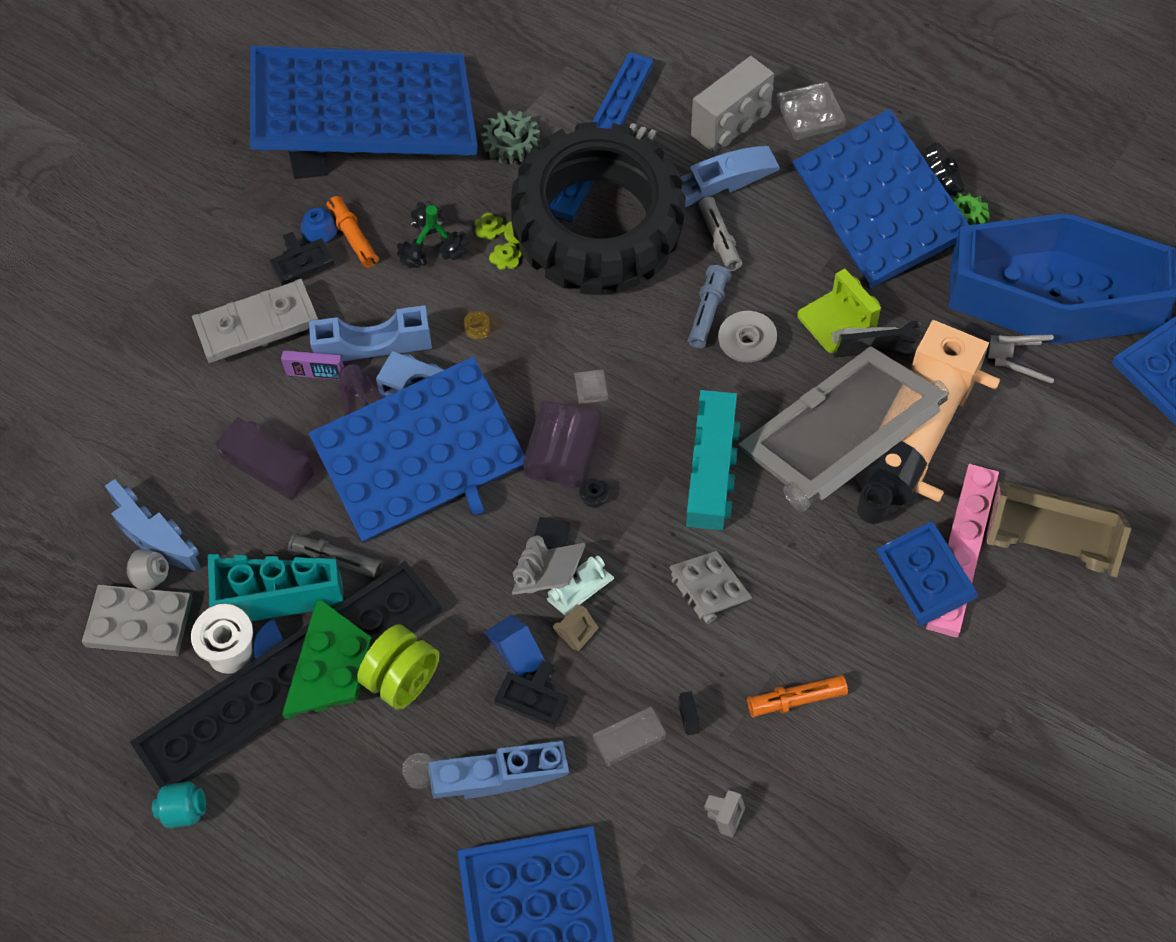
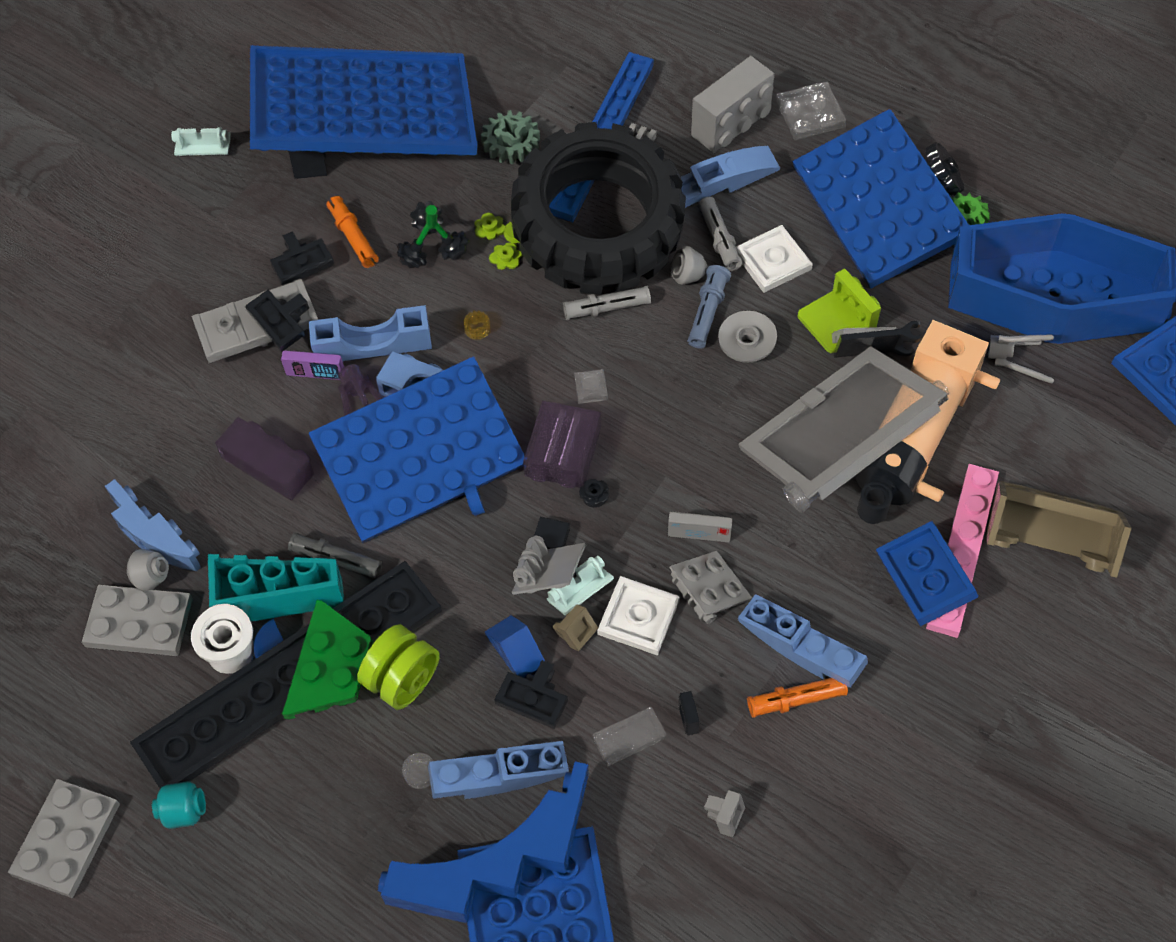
blue cone [300,208,338,243] -> none
teal wedge [686,390,740,530] -> none
none -> light grey plate [8,779,120,898]
none -> light aqua hinge [172,127,231,156]
none -> black hinge [245,289,309,352]
none -> blue arch [378,762,589,923]
none -> light grey pin [563,286,651,320]
none -> white tile [597,576,680,655]
none -> light grey tile [668,512,732,542]
none -> light grey cone [671,246,707,285]
none -> white tile [735,225,813,293]
none -> medium blue slope [738,594,868,688]

